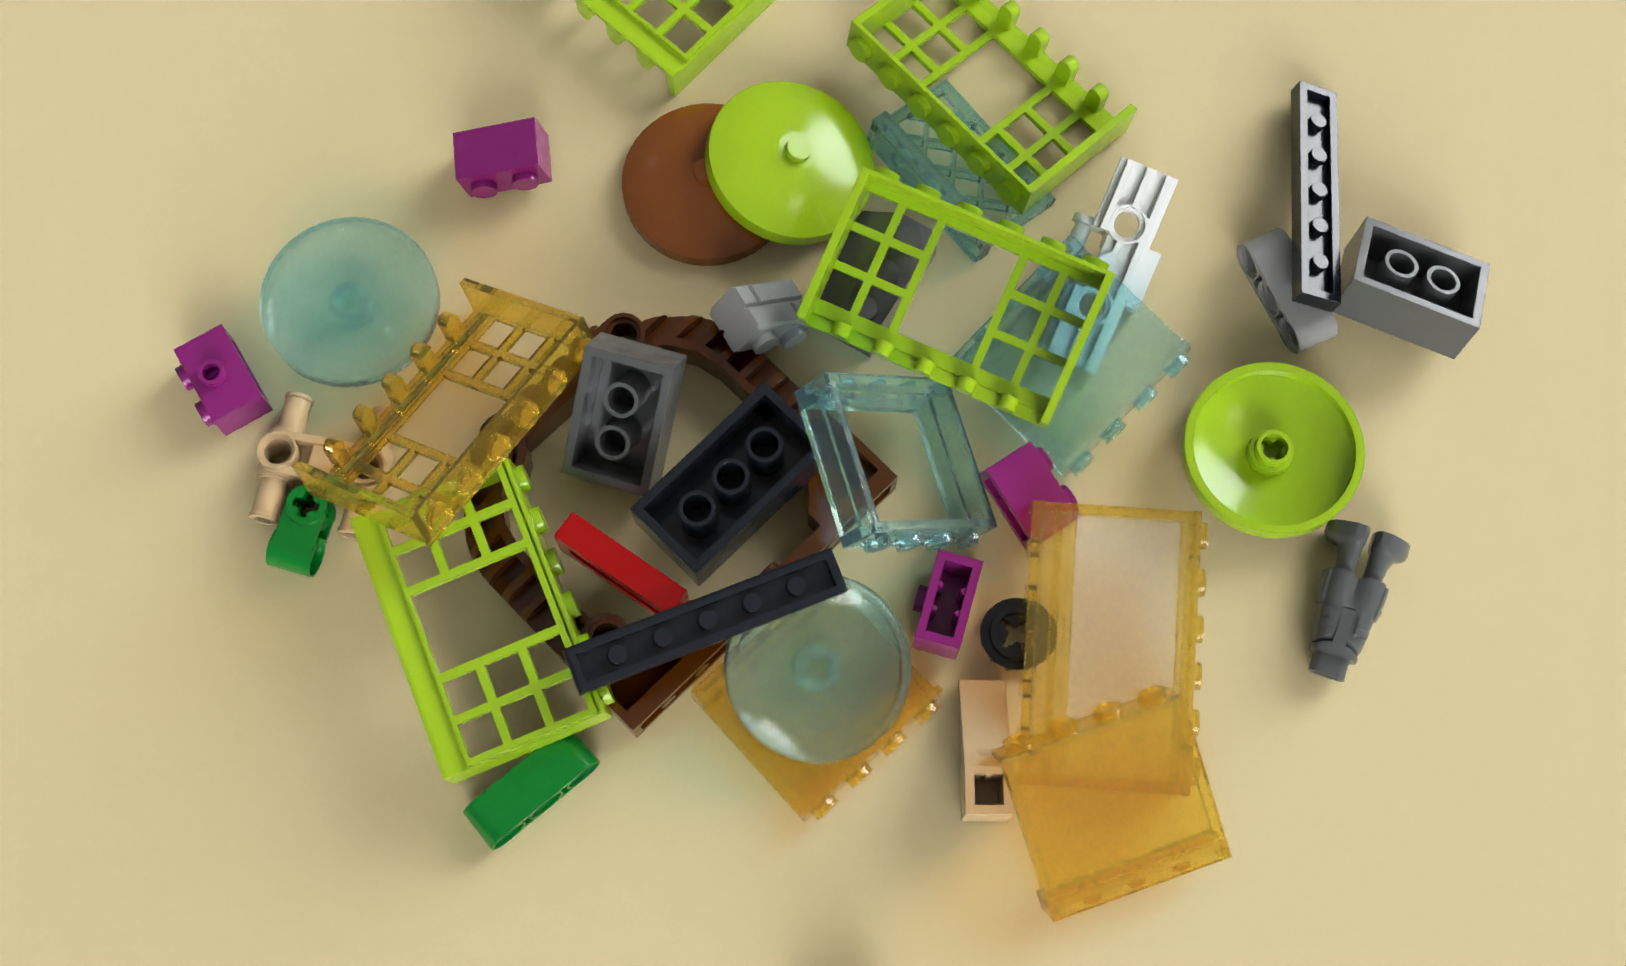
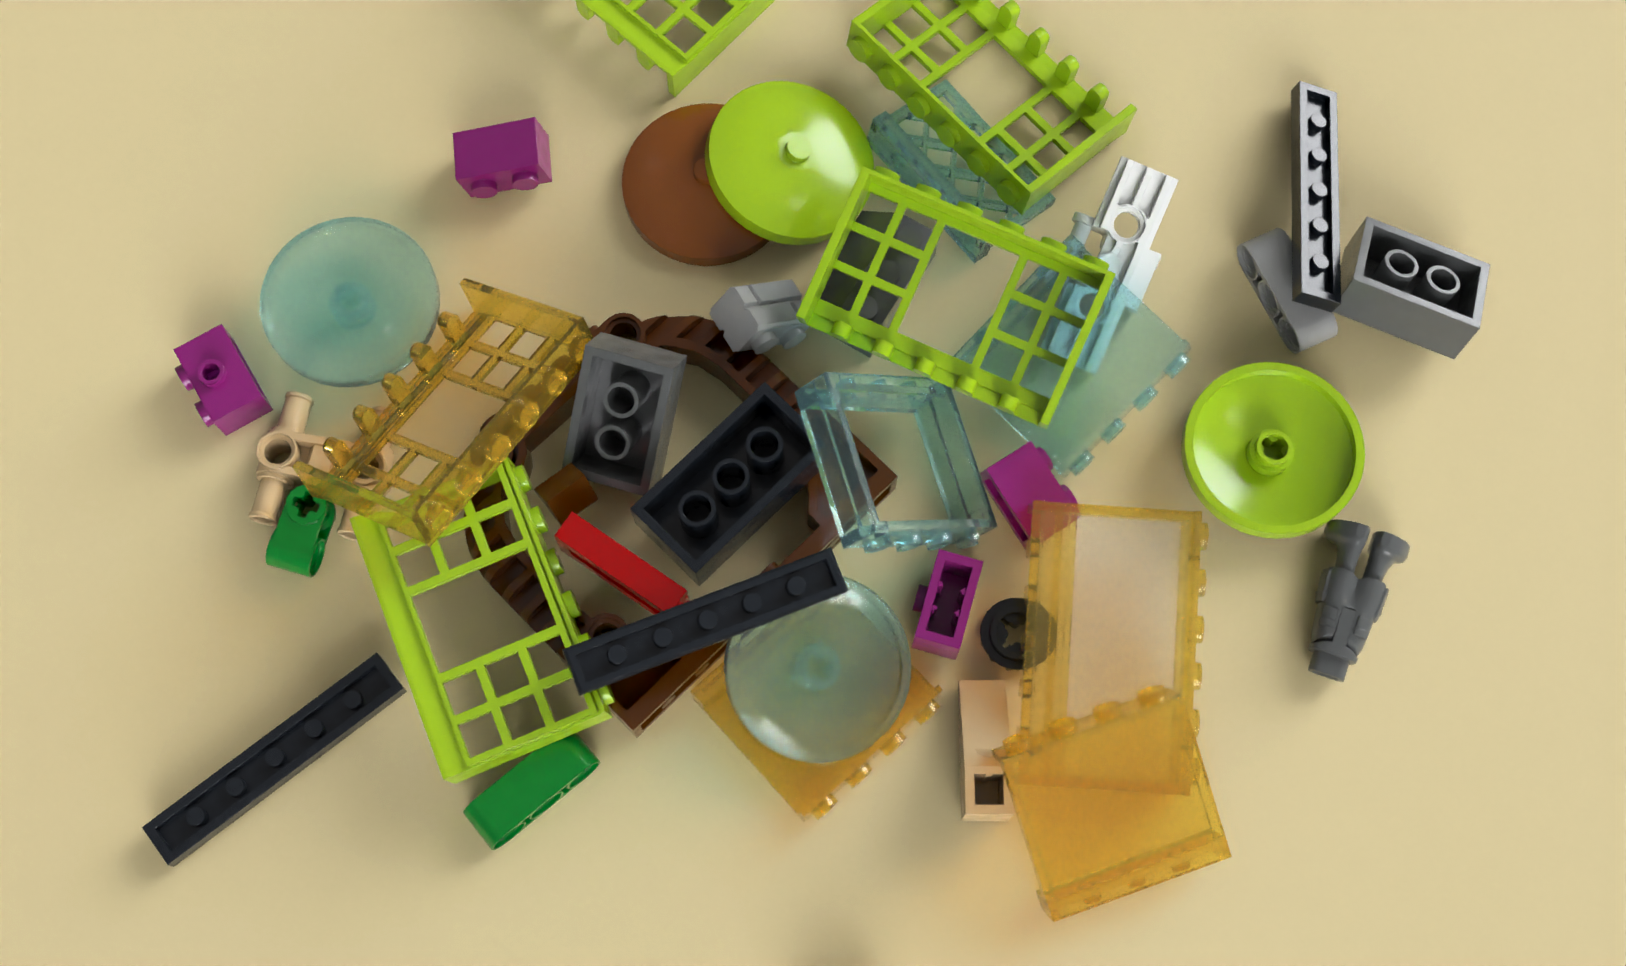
none -> black plate [142,653,407,867]
none -> reddish brown slope [534,463,598,526]

